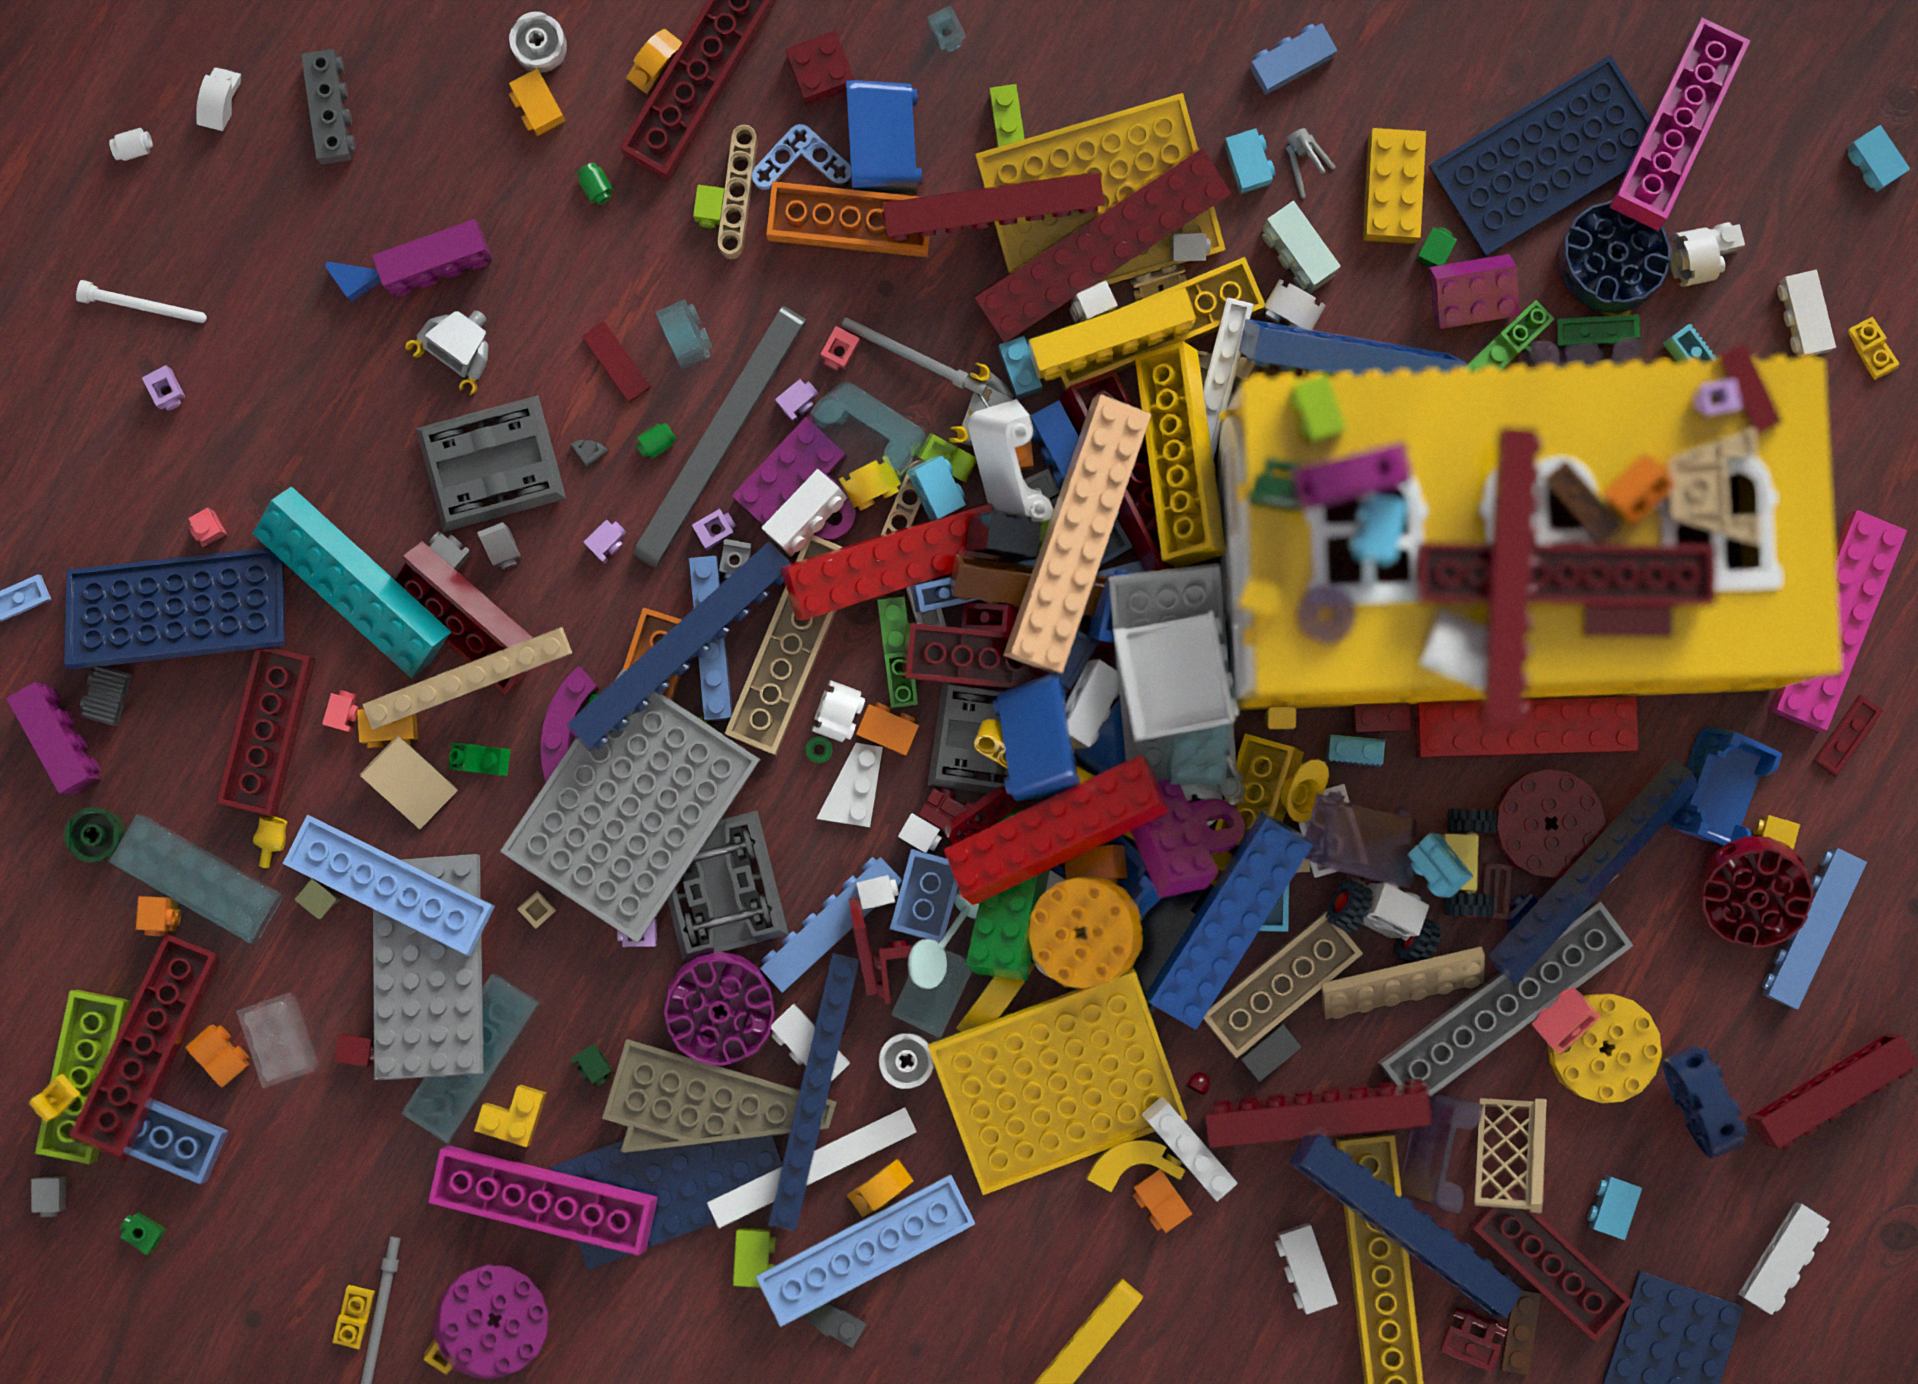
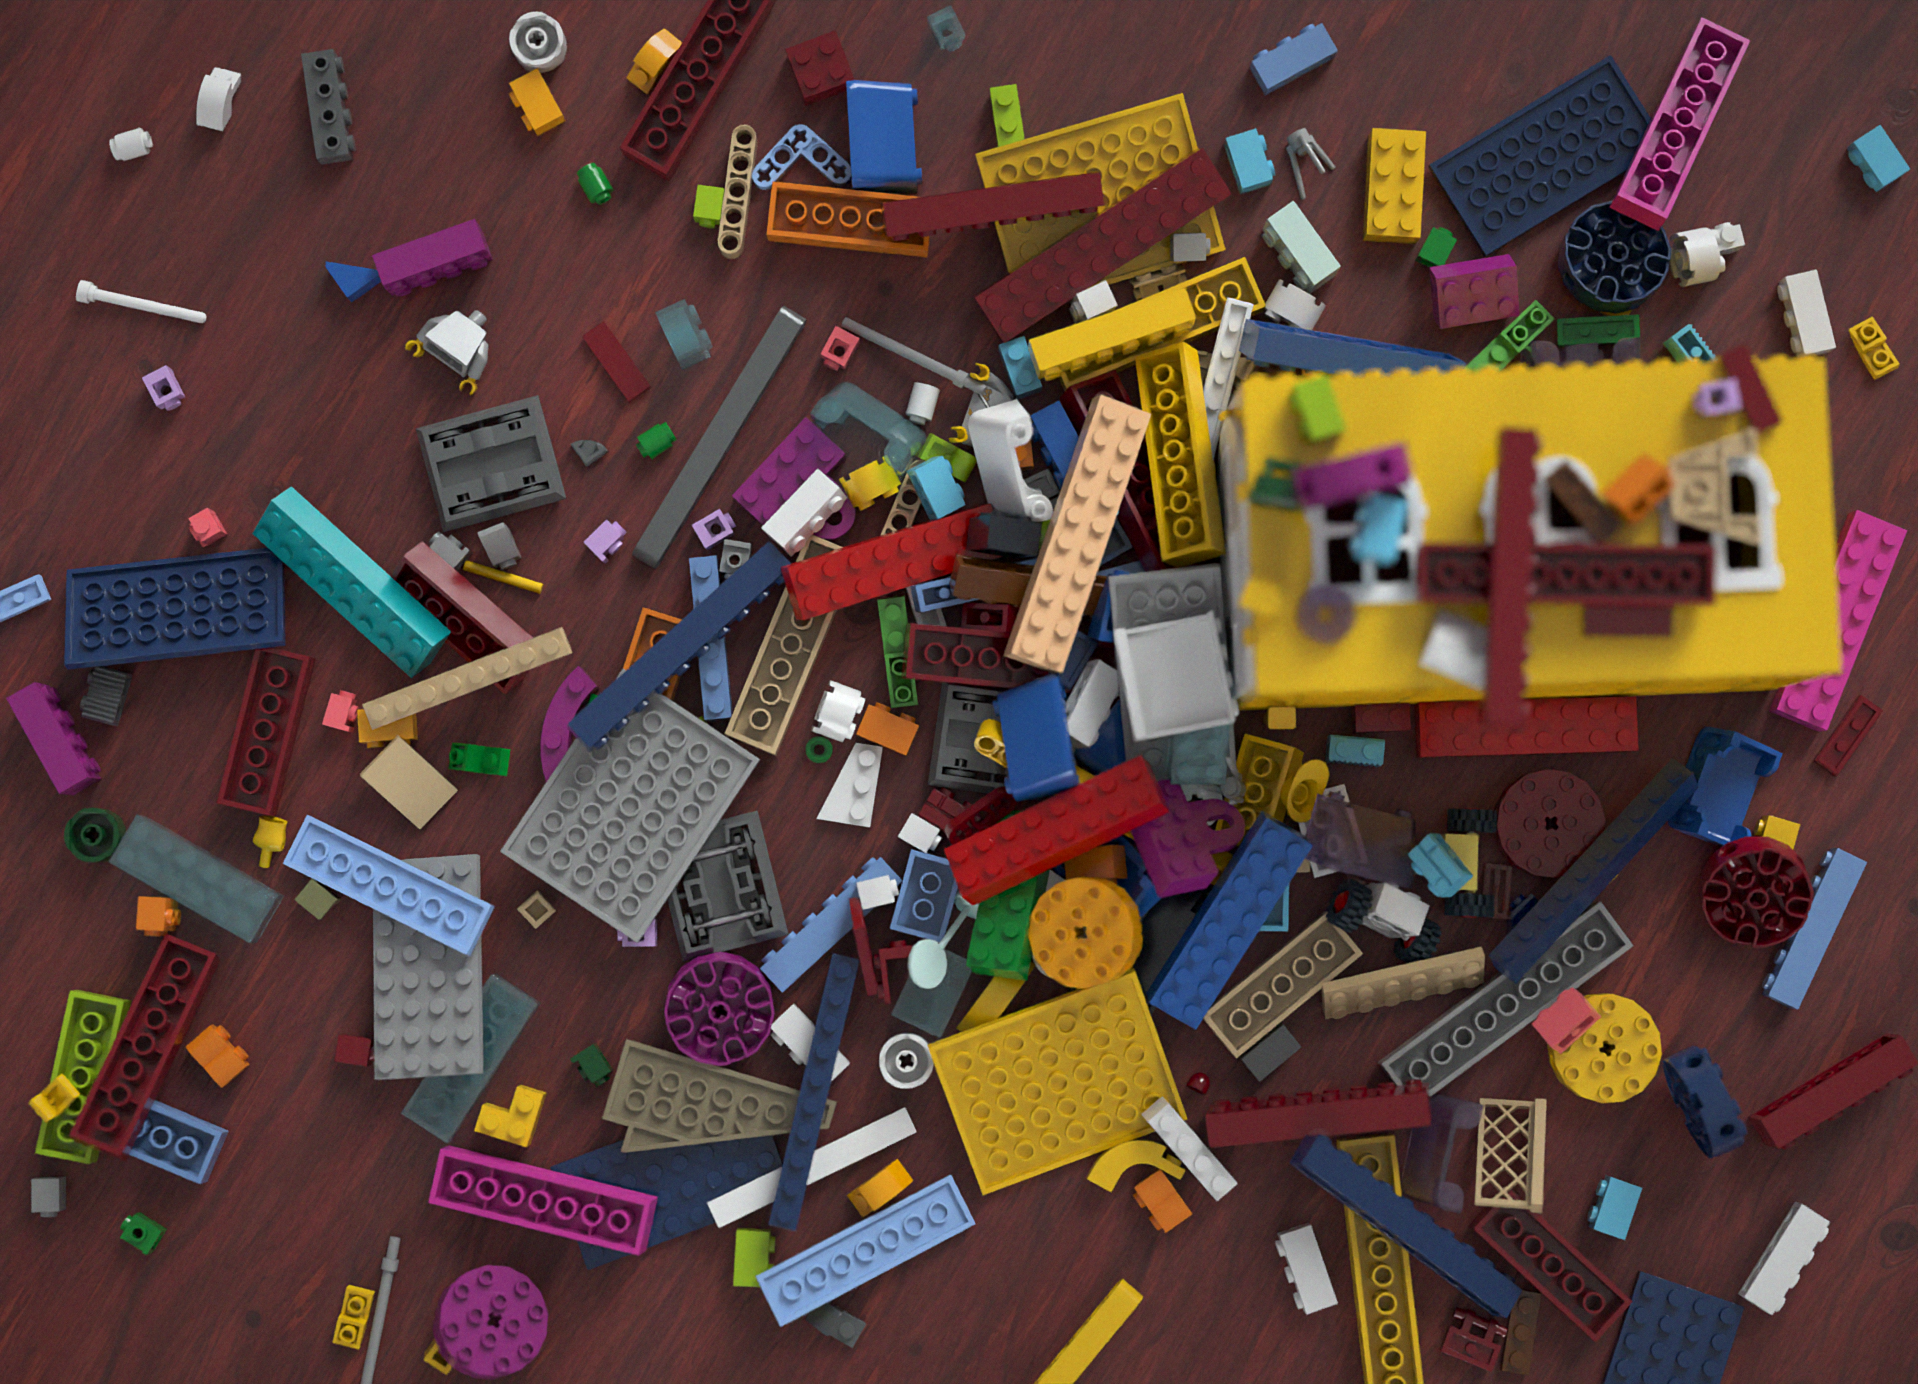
clear brick [236,992,320,1089] -> none
lavender brick [775,379,819,424] -> none
none -> yellow bar [463,560,543,594]
none -> white brick [905,382,940,425]

